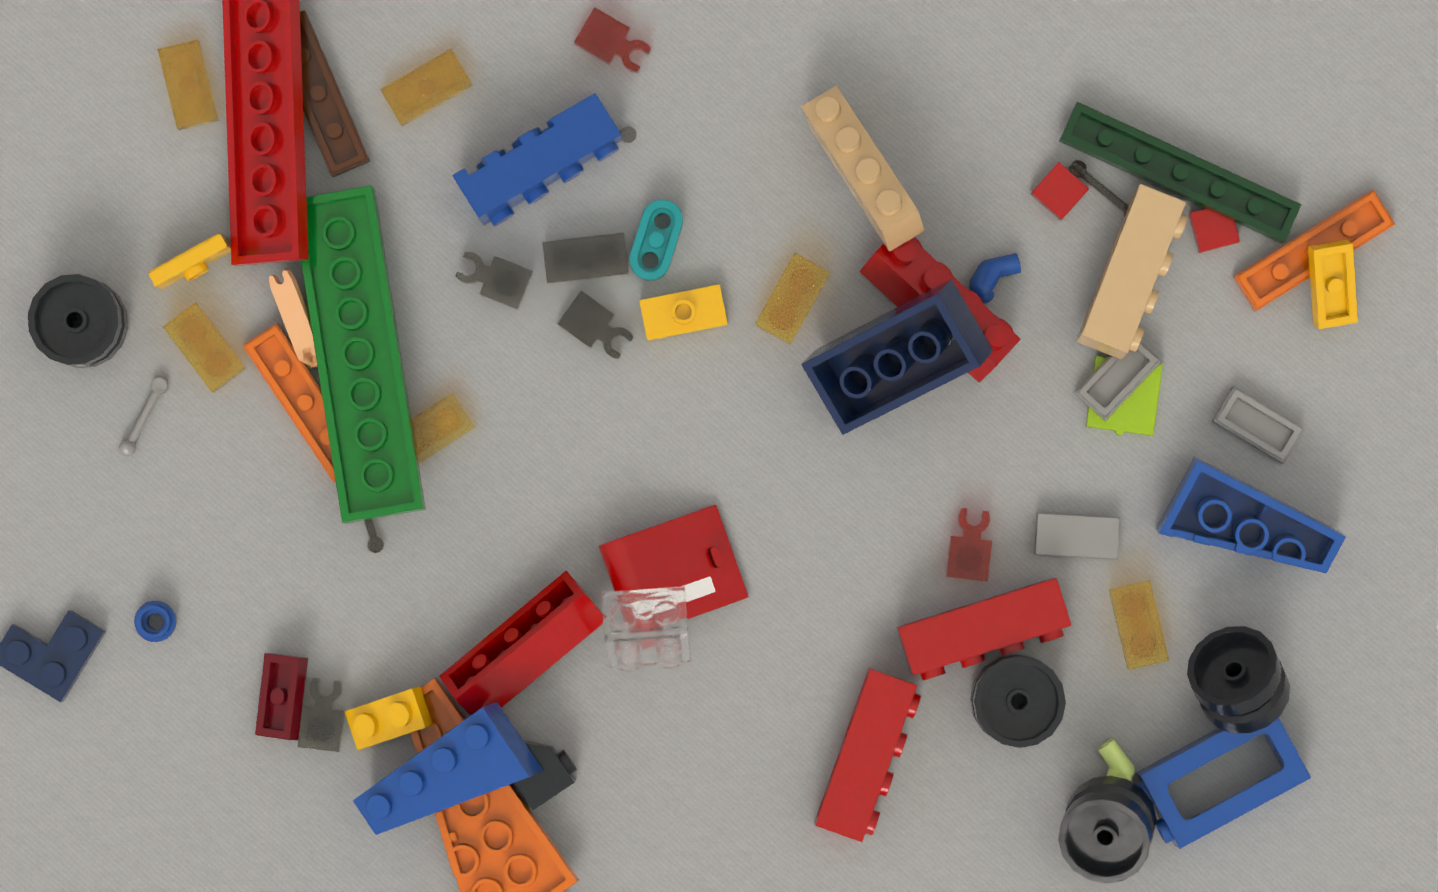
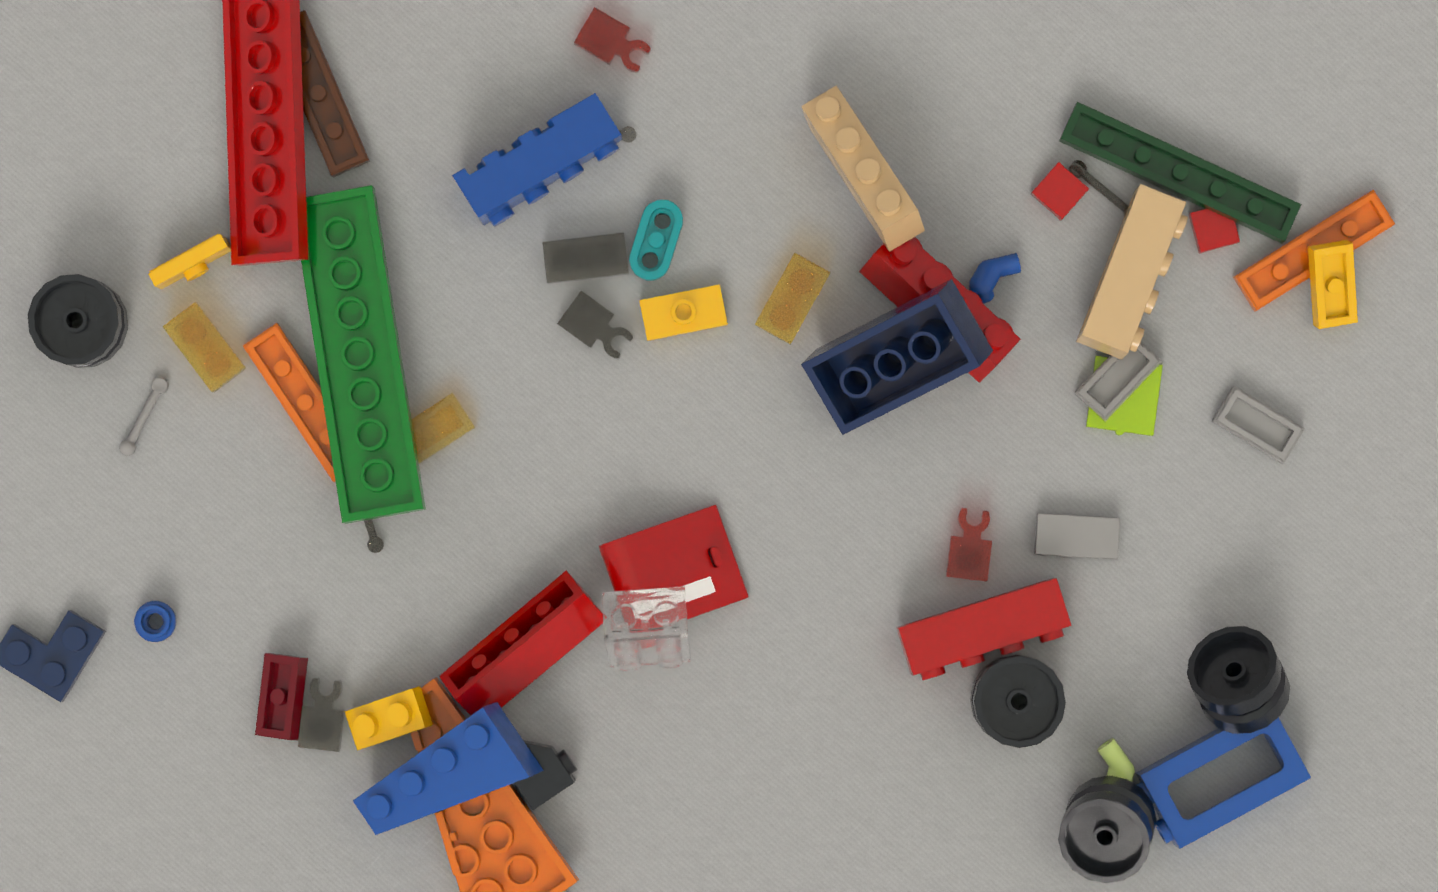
clear yellow plate [157,40,219,130] -> none
light nougat piece [269,269,317,370] -> none
clear yellow plate [380,49,473,126] -> none
clear smoke plate [455,252,534,310] -> none
red brick [814,668,921,842] -> none
clear yellow plate [1108,580,1169,670] -> none
blue wedge [1156,456,1346,573] -> none

